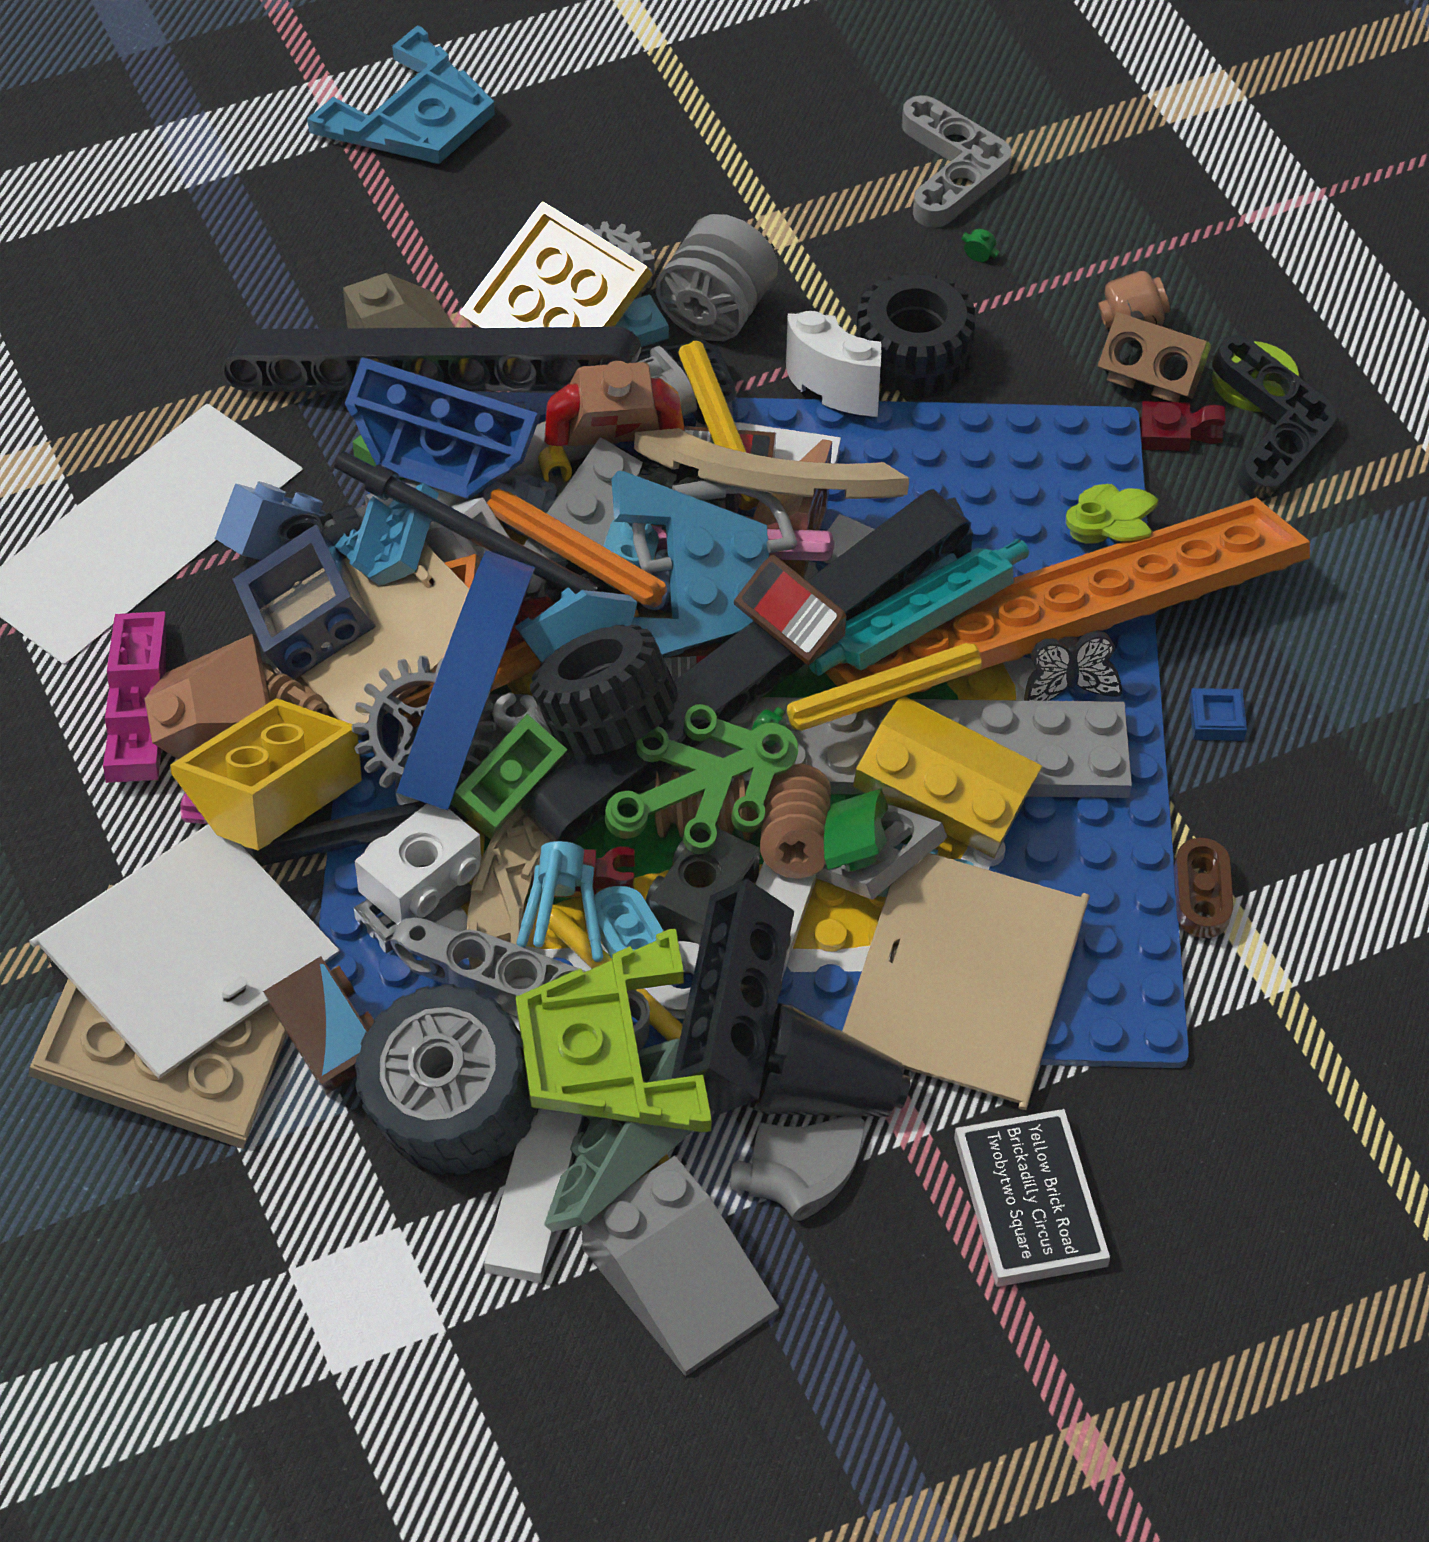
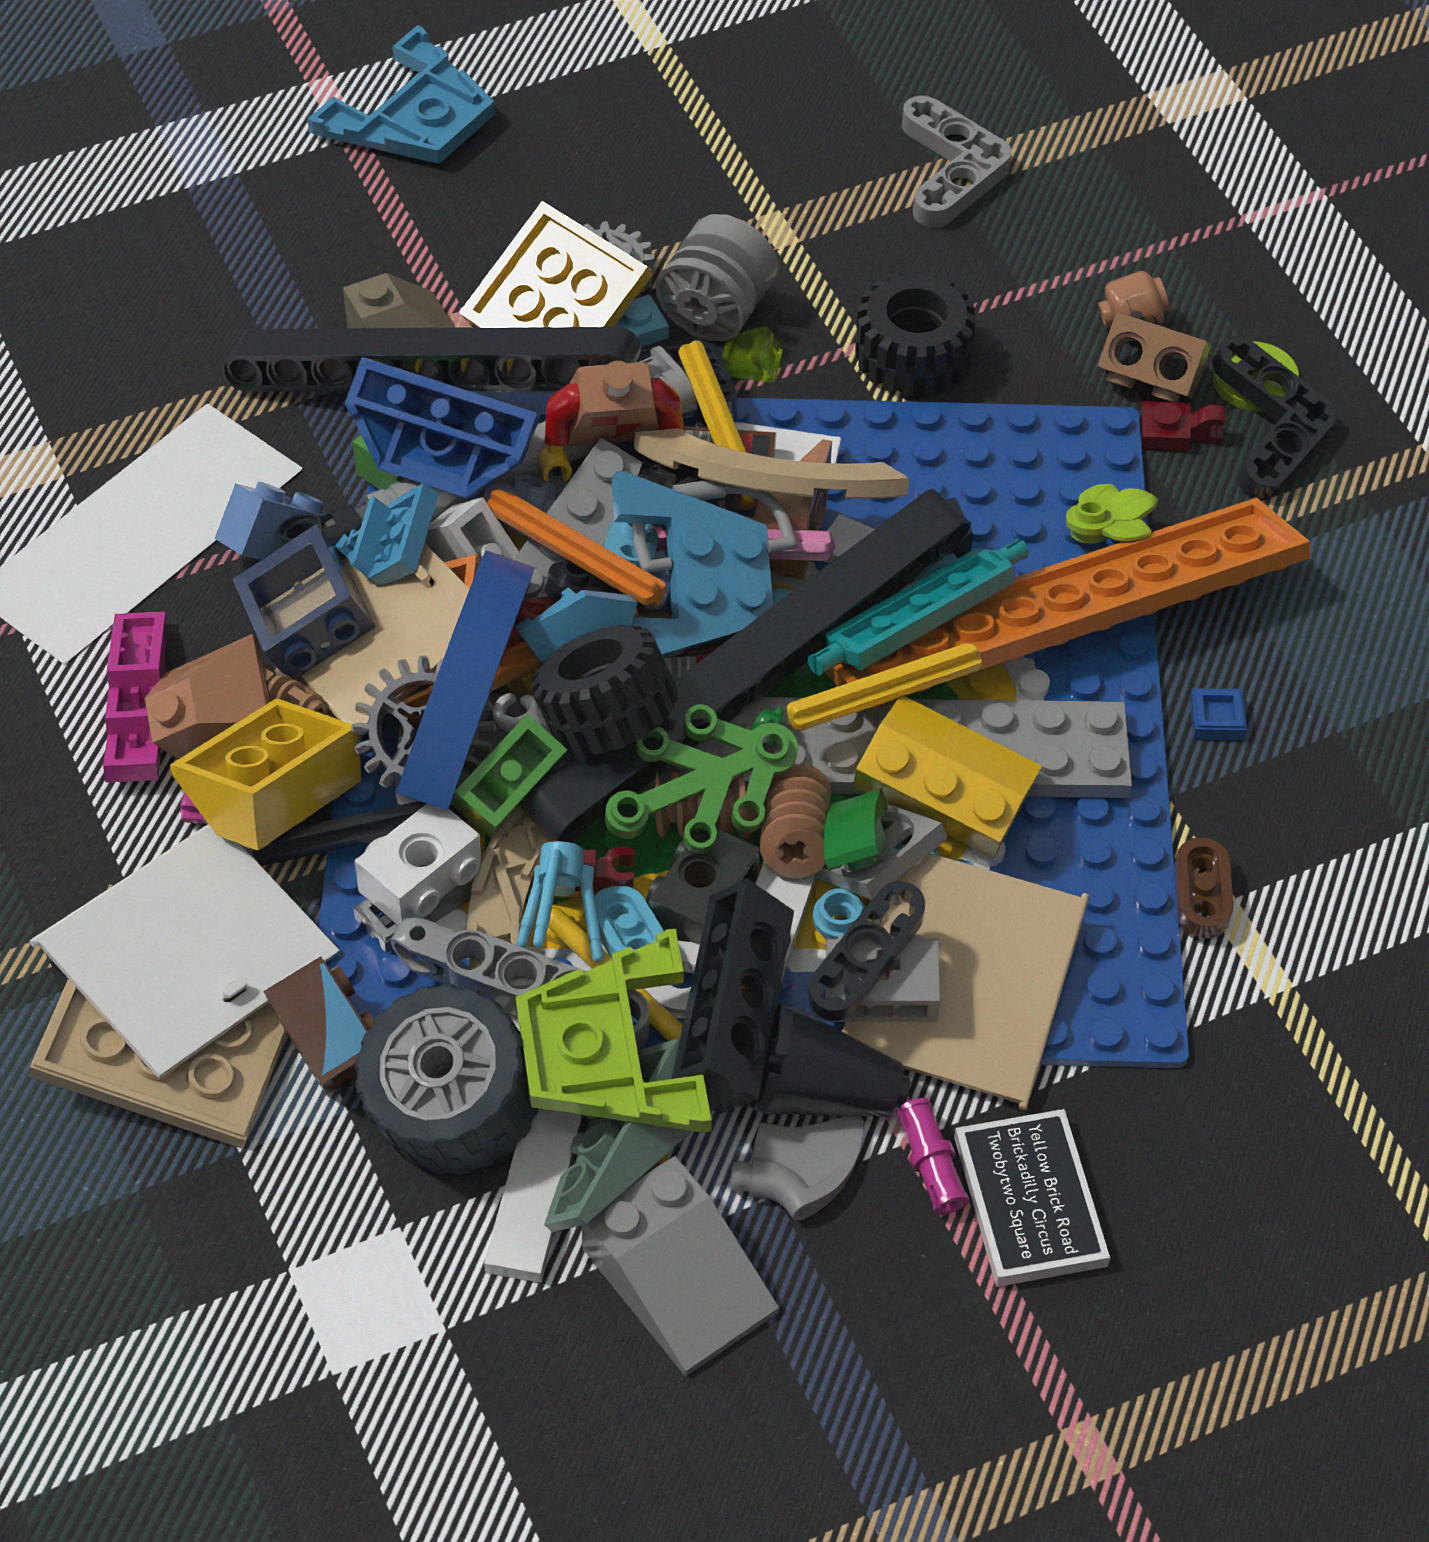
black bar [334,451,602,594] -> none
slope [734,554,846,666] -> none
white brick [786,311,882,417] -> none
green piece [961,229,999,262] -> none
black animal [1024,631,1122,701] -> none
none -> clear neon green slope [722,326,783,382]
none -> black beam [809,881,925,1021]
none -> medium azure plate [813,888,866,939]
none -> light grey brick [826,934,940,1022]
none -> dark pink pin [896,1098,969,1215]

